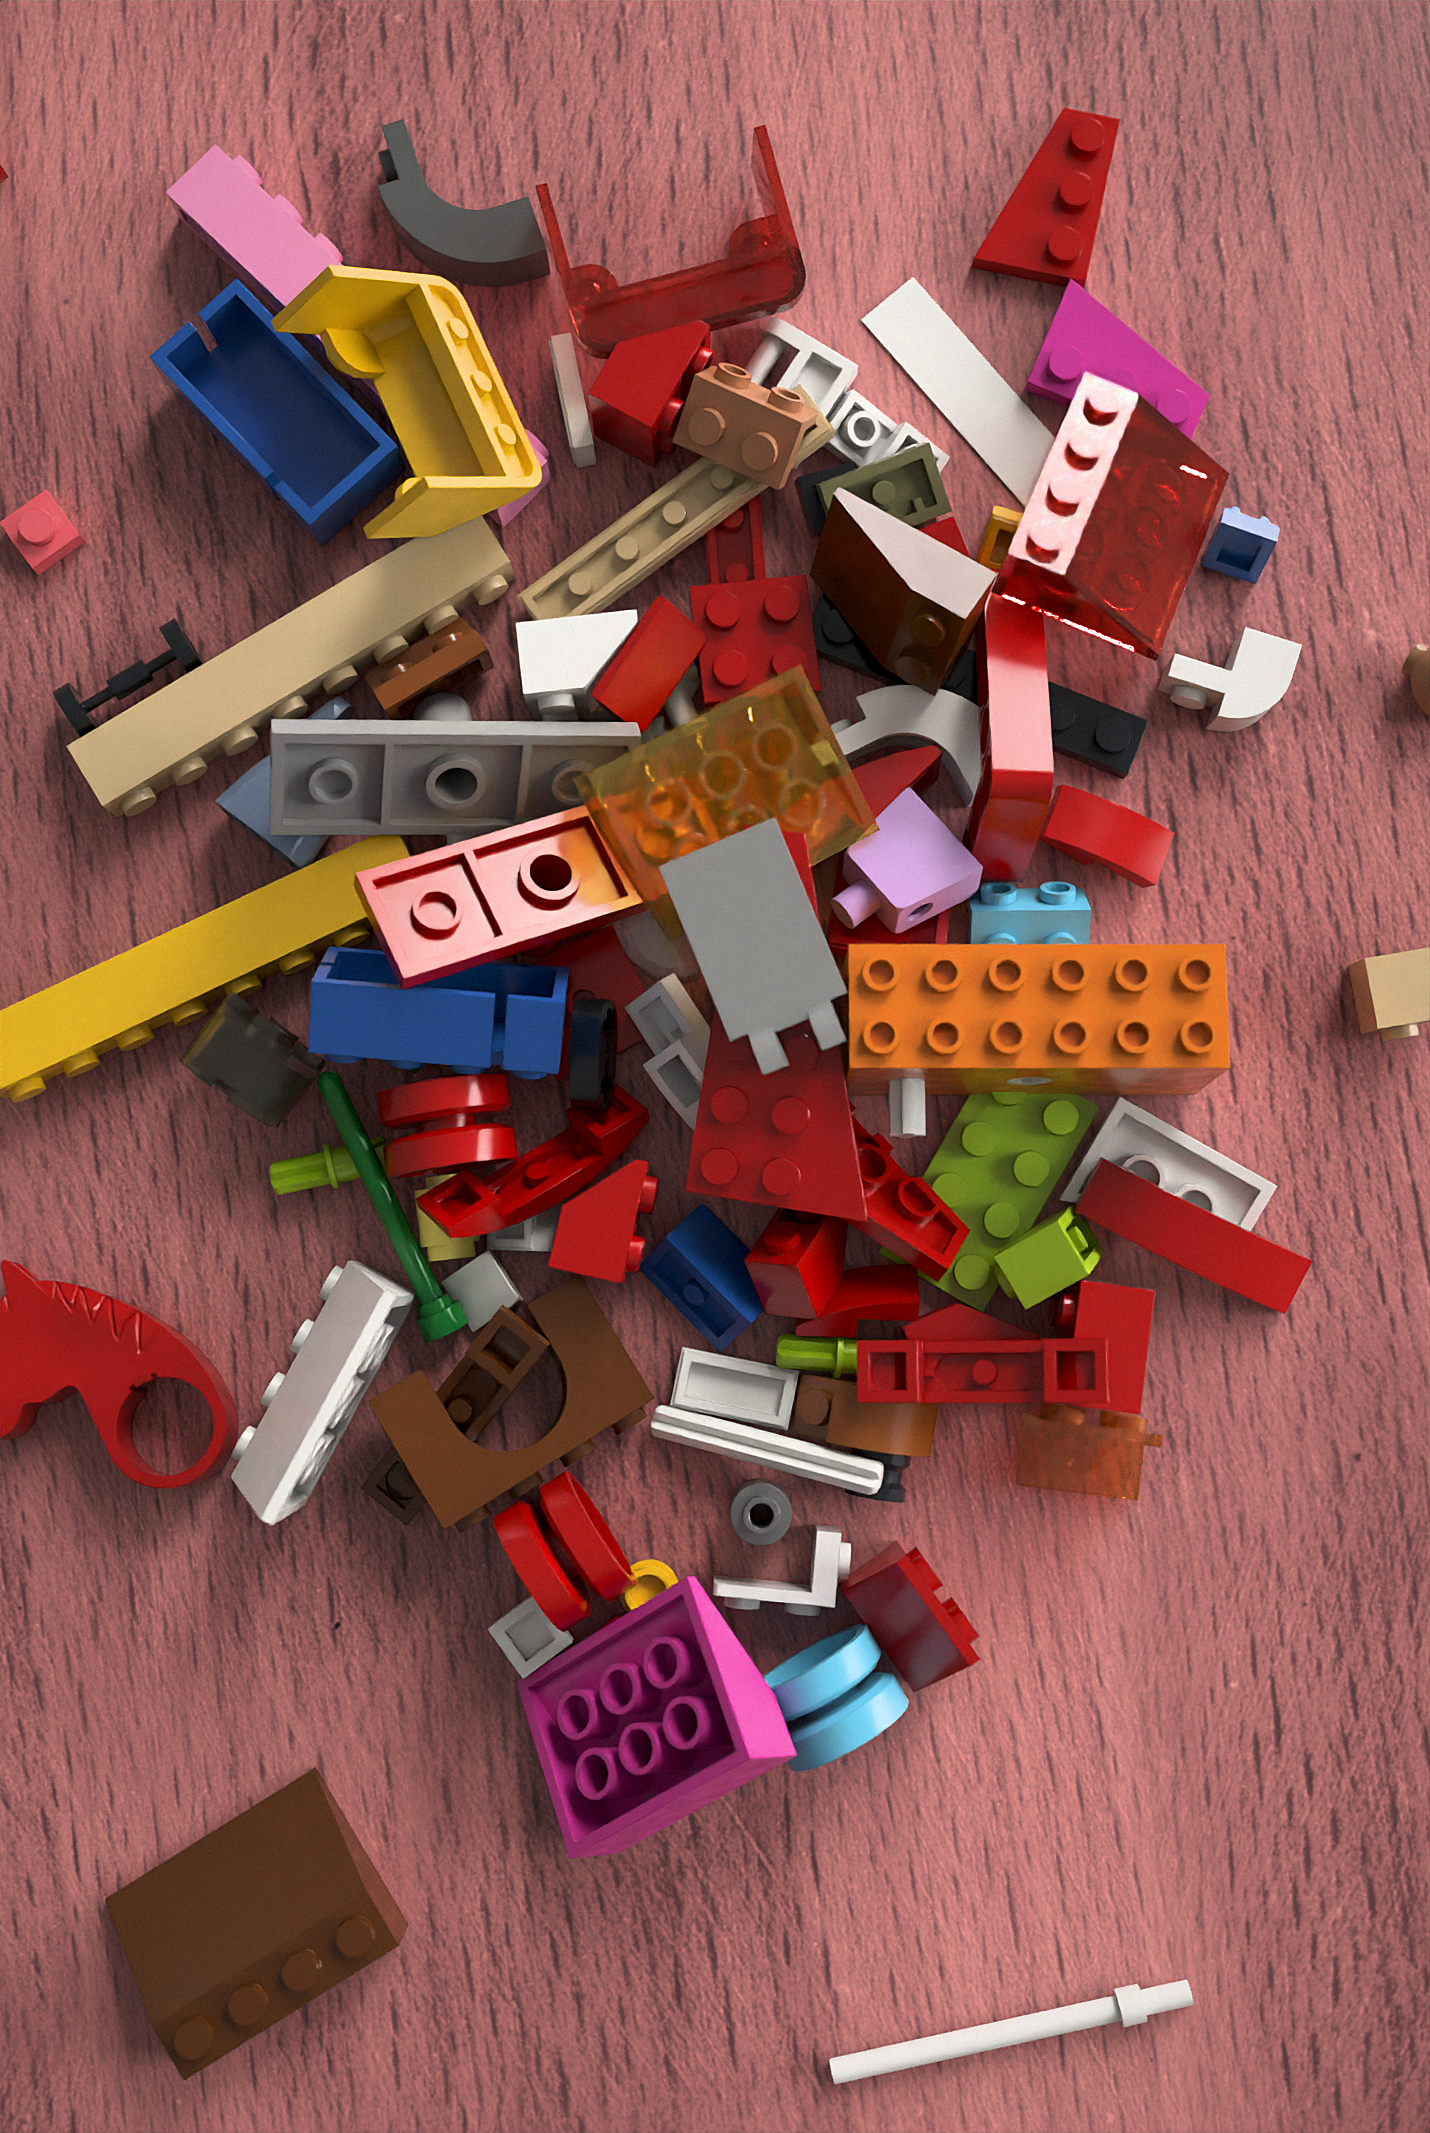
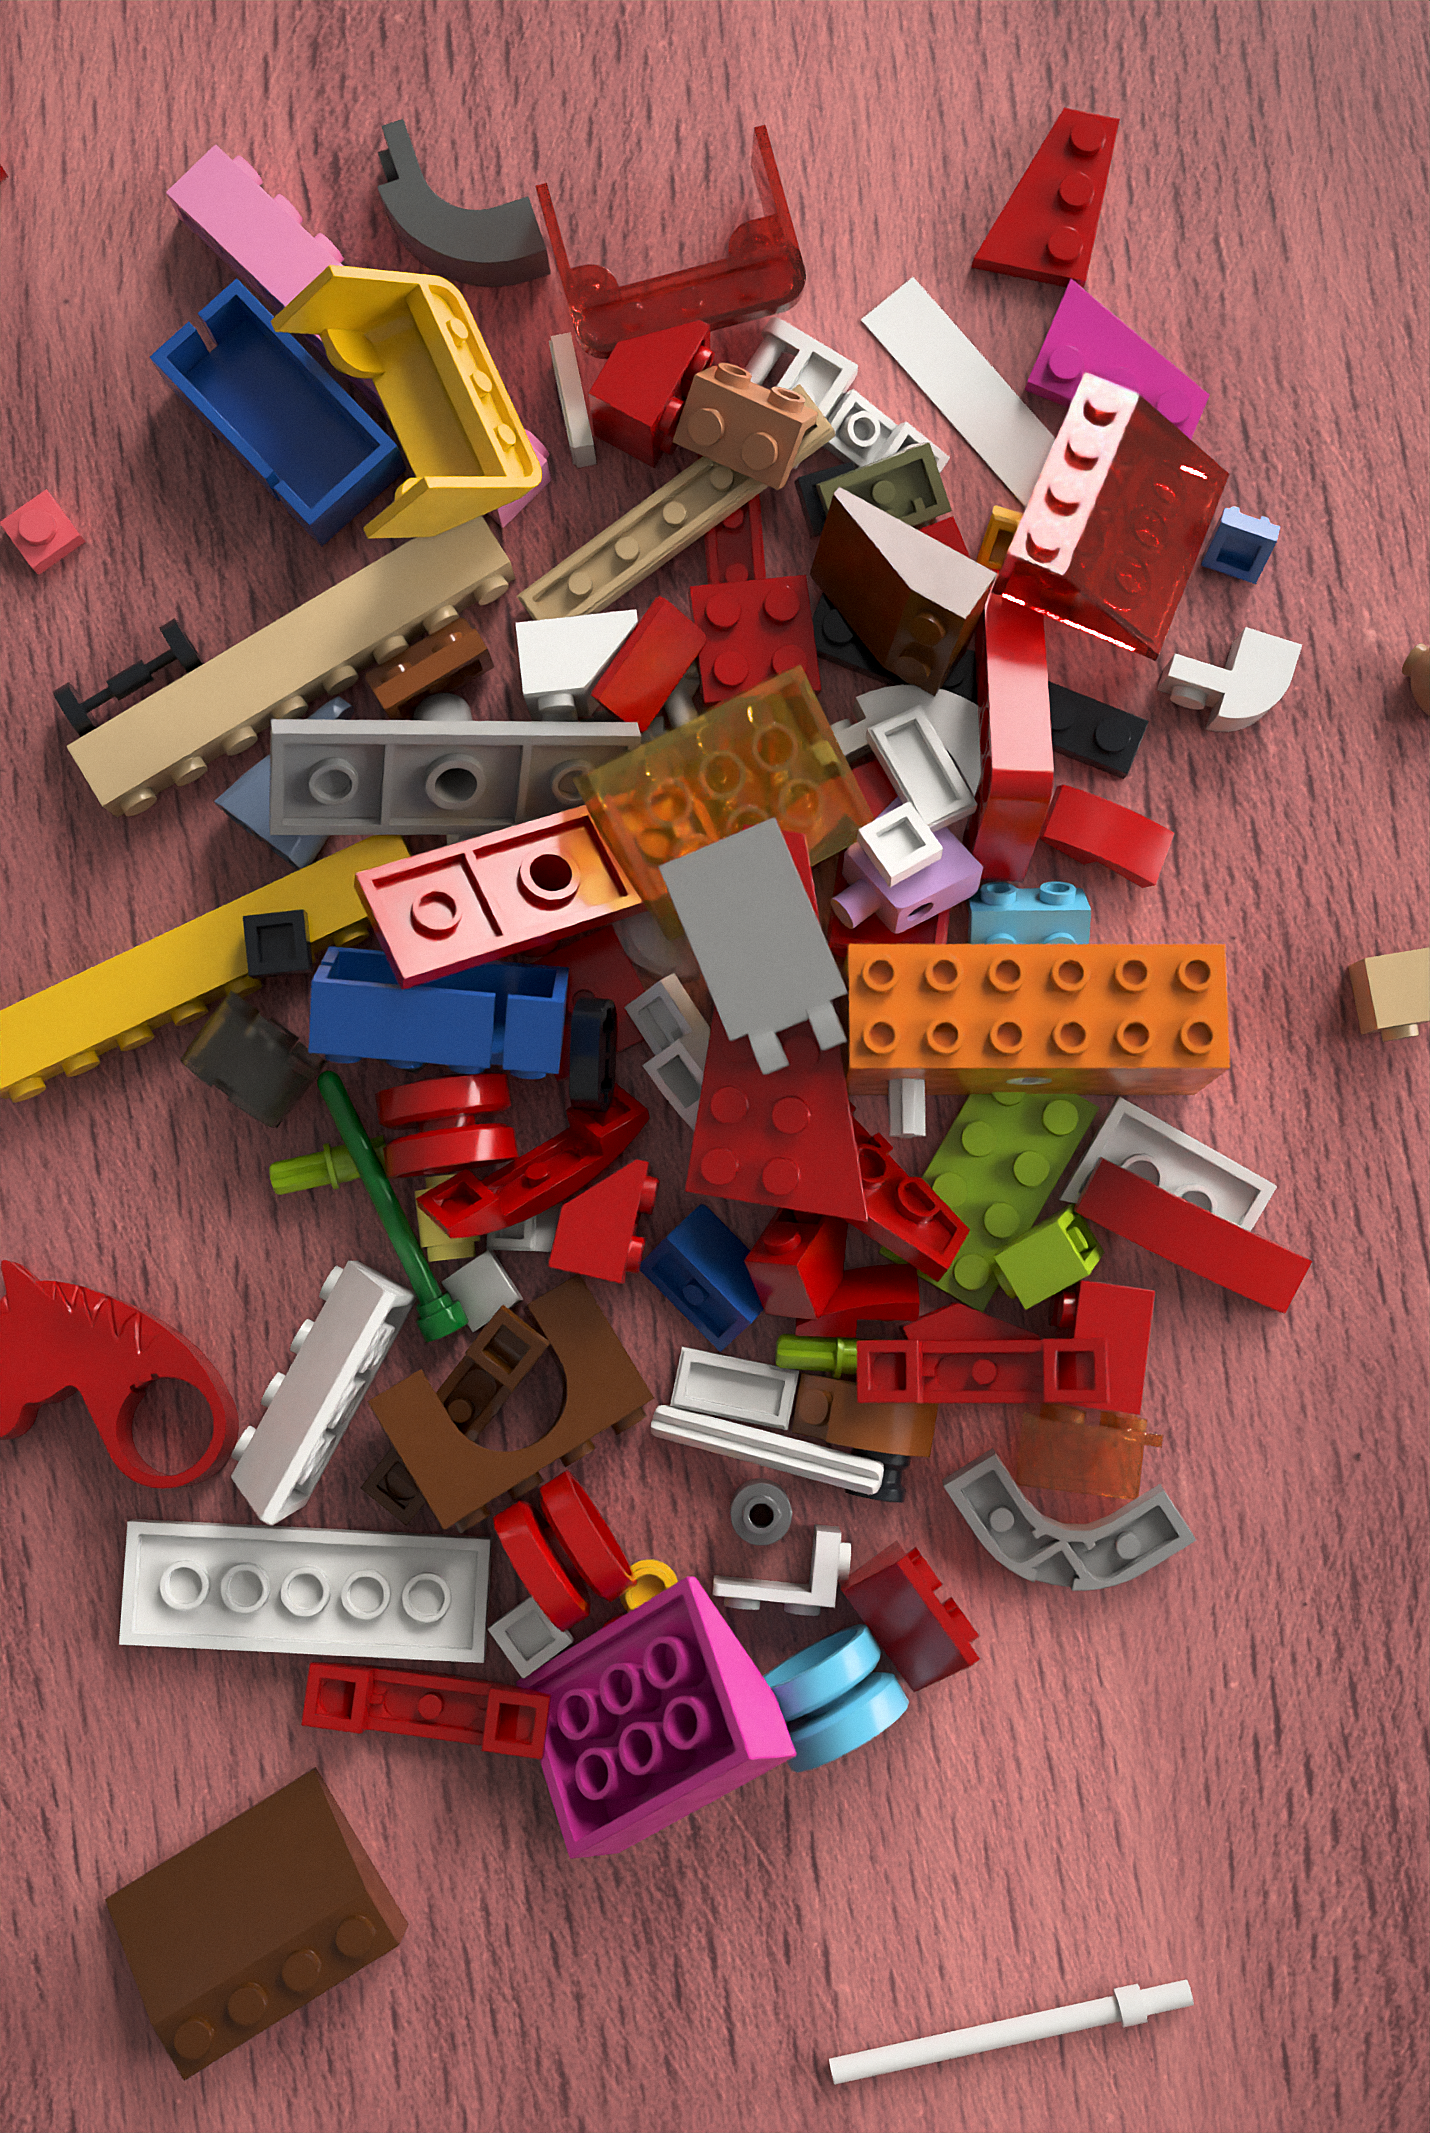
none -> white plate [119,1519,493,1663]
none -> black plate [243,909,313,979]
none -> red slope [301,1662,551,1759]
none -> white plate [857,801,943,887]
none -> white tile [865,705,977,833]
none -> light grey plate [942,1448,1196,1591]

